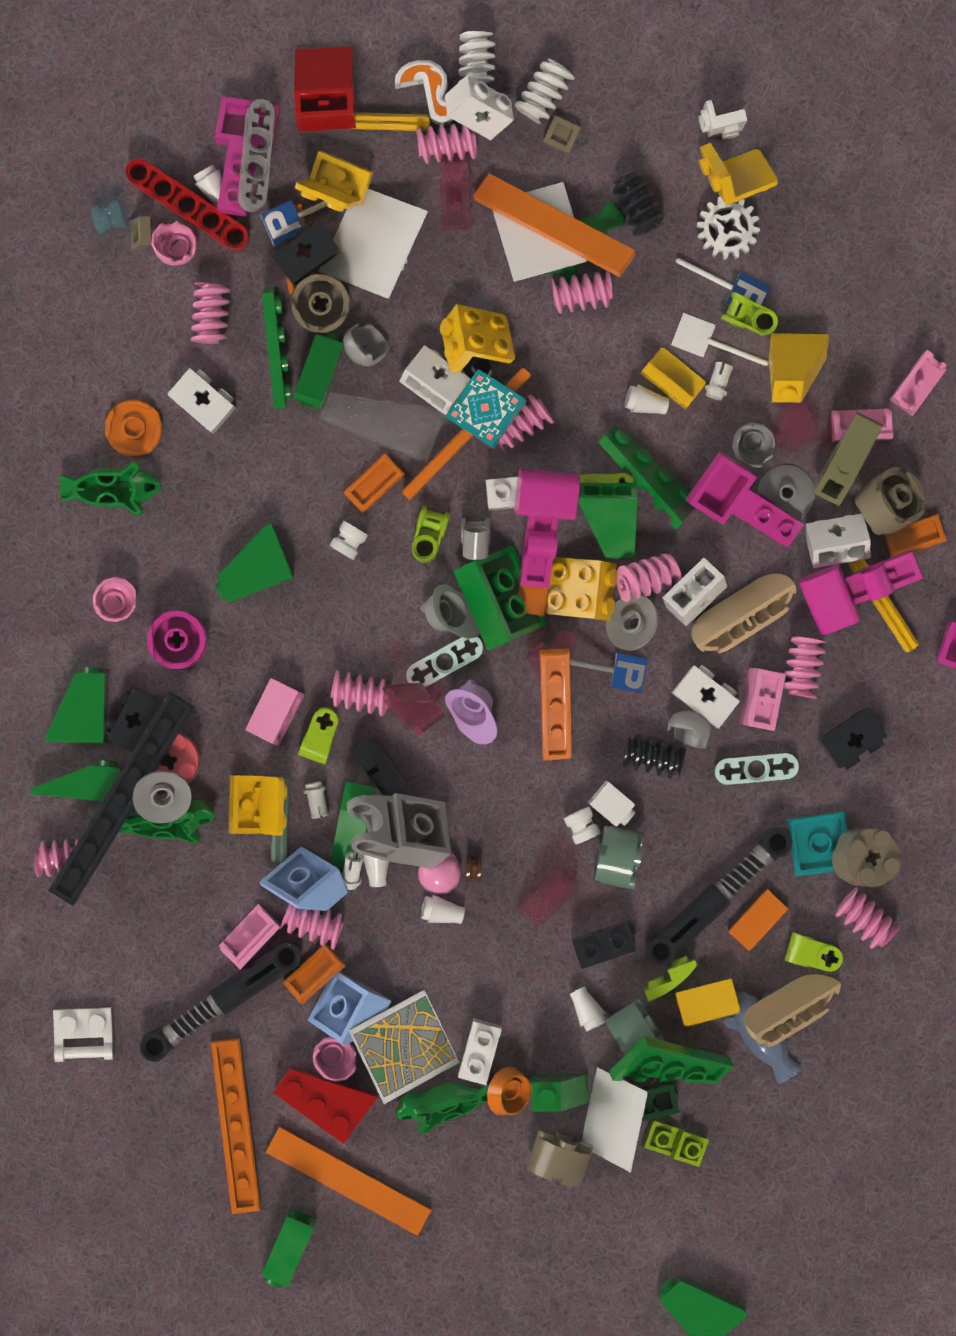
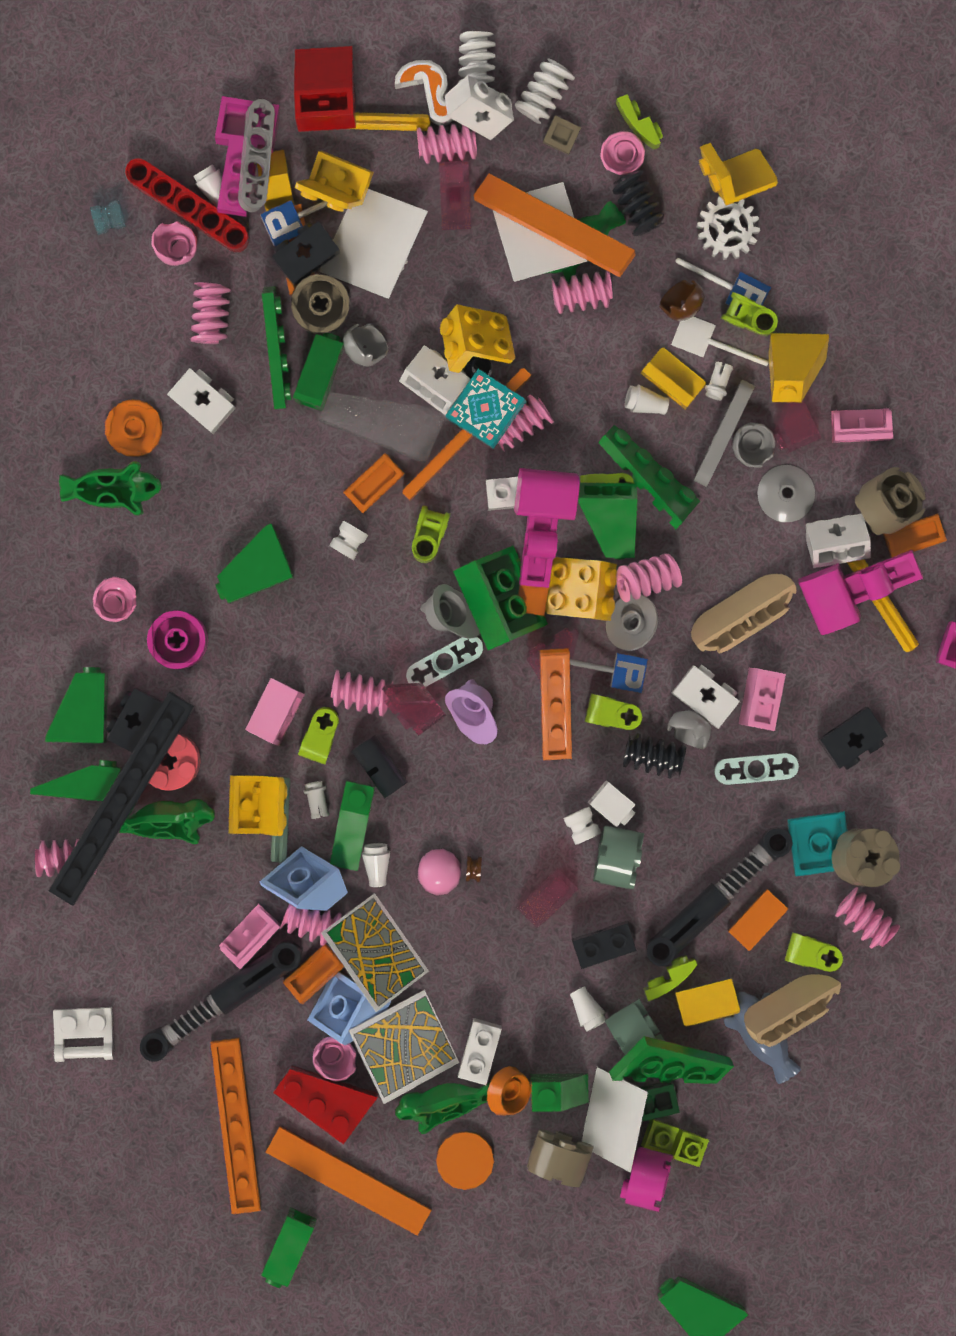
dark tan tile [130,216,152,250] -> none
light grey dish [133,770,192,823] -> none
white pin [340,851,364,890] -> none
light grey brick [347,793,452,869] -> none
white cone [420,895,465,924] -> none
light grey piece [461,518,490,560] -> none
white brick [662,558,727,626] -> none
dark pink plate [686,451,804,548] -> none
white bracket [698,100,747,140] -> none
bright pink piece [783,636,826,699] -> none
olive slope [813,412,883,506] -> none
bright pink hinge [889,350,947,416] -> none
none -> yellow slope [257,150,294,211]
none -> sticker [321,893,429,1012]
none -> orange tile [436,1131,494,1190]
none -> lime piece [584,694,642,730]
none -> bright pink hair [600,131,645,175]
none -> lime slope [616,94,663,150]
none -> dark pink brick [620,1147,673,1212]
none -> reddish brown hair [659,280,705,321]
none -> light grey beam [693,379,755,487]

